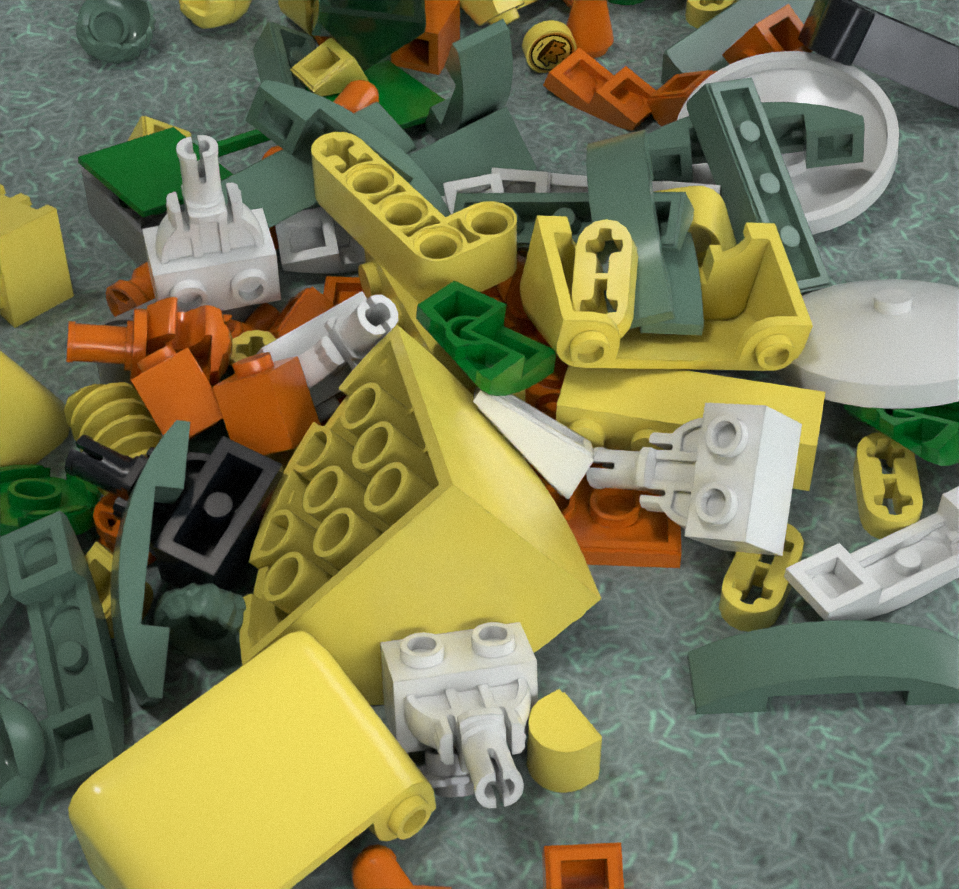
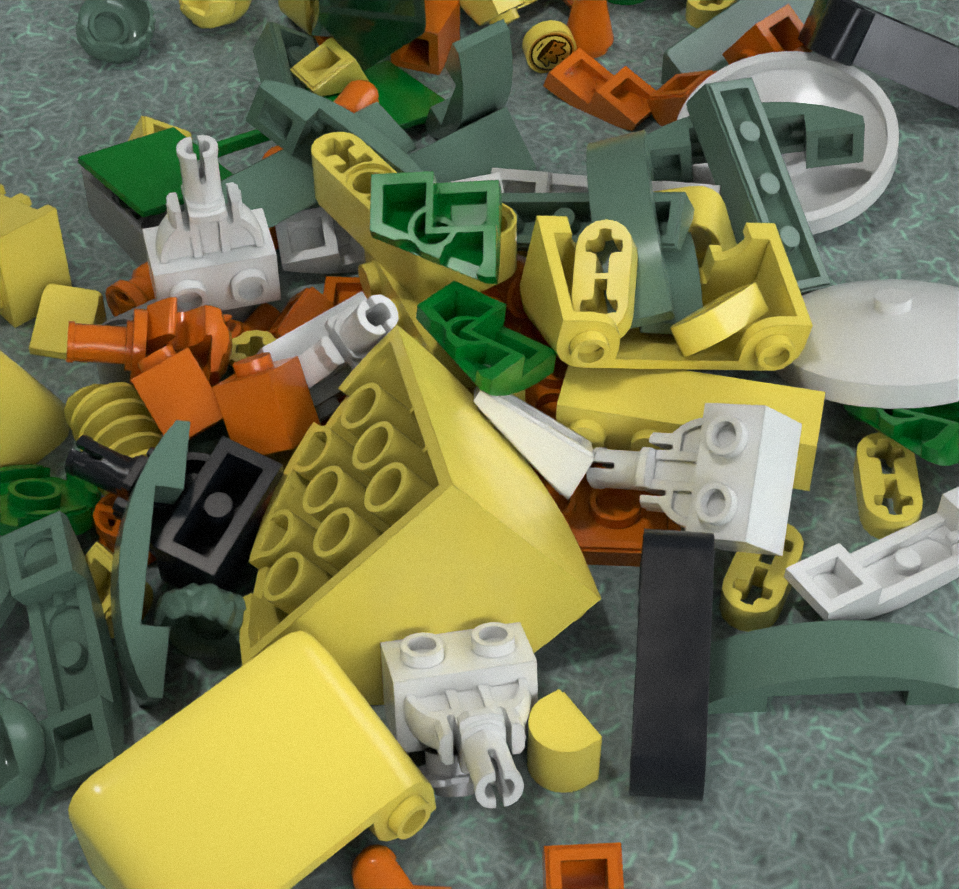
none -> light yellow slope [29,283,107,363]
none -> green slope [370,171,502,284]
none -> black beam [629,528,715,801]
none -> light yellow beam [670,281,769,357]

